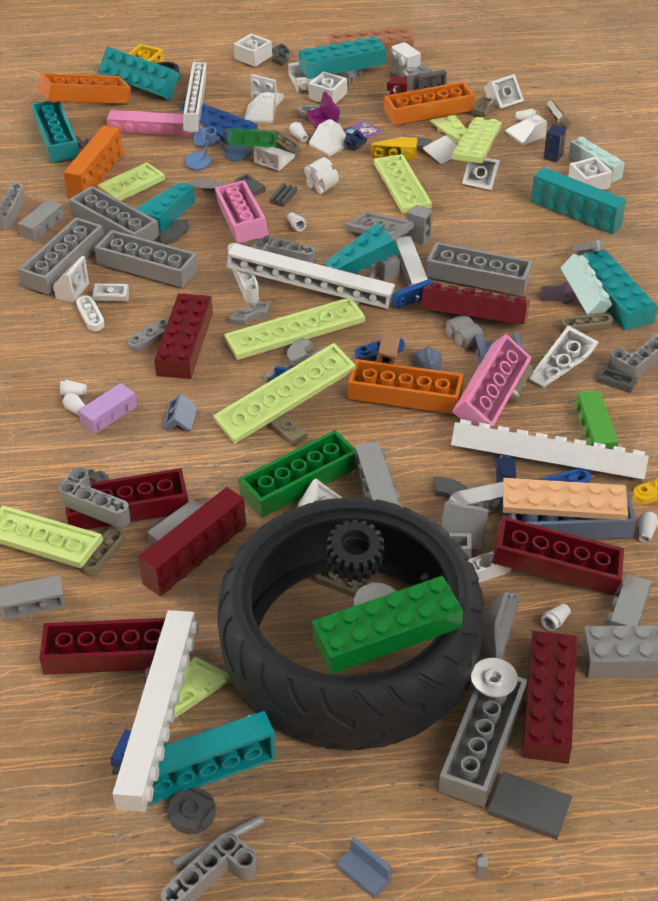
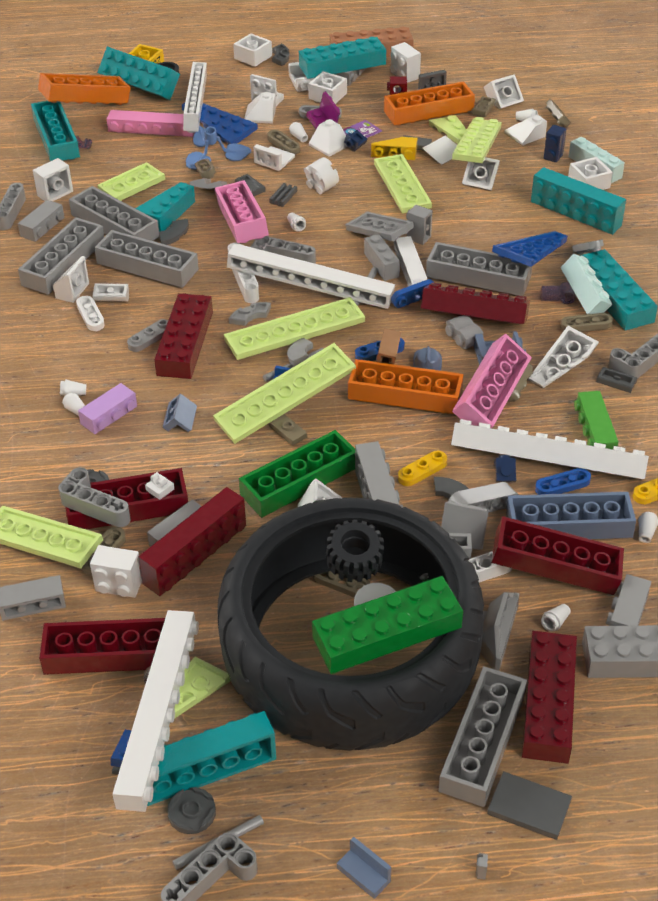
orange brick [63,125,124,199] -> none
green window [224,128,277,147] -> none
teal wedge [324,223,401,274] -> none
light grey brick [402,64,432,90] -> none
white dish [471,658,517,697] -> none
light nougat plate [503,478,628,520] -> none
none -> white brick [33,158,73,201]
none -> white brick [90,545,142,598]
none -> white tile [145,472,174,500]
none -> dark tan plate [195,159,216,179]
none -> yellow plate [398,451,447,486]
none -> blue wing [492,231,568,267]

